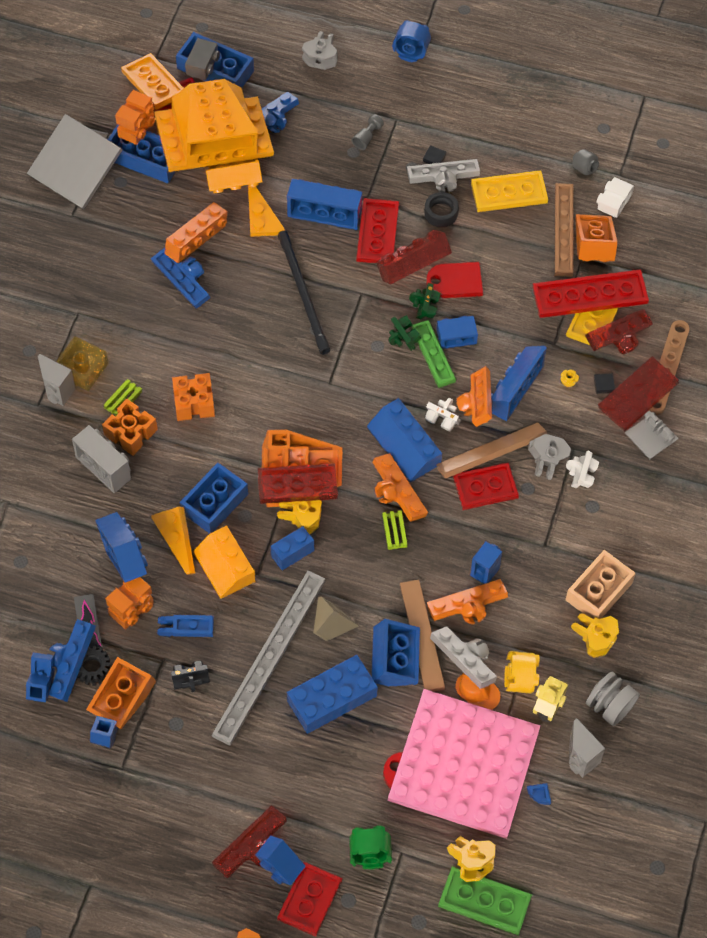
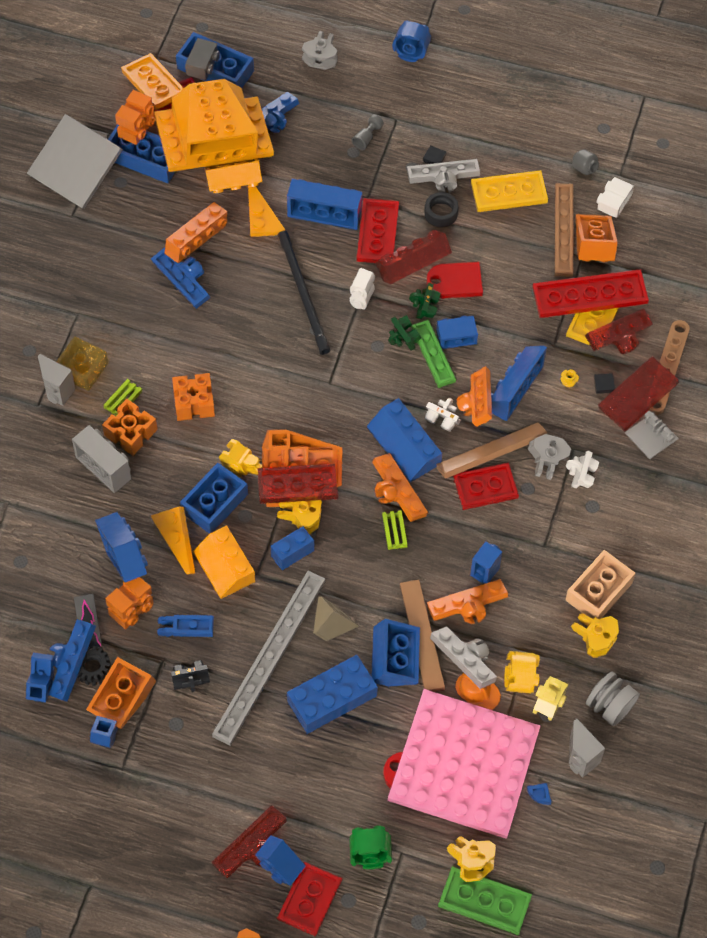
none -> yellow hinge [219,439,264,478]
none -> white brick [350,268,375,309]

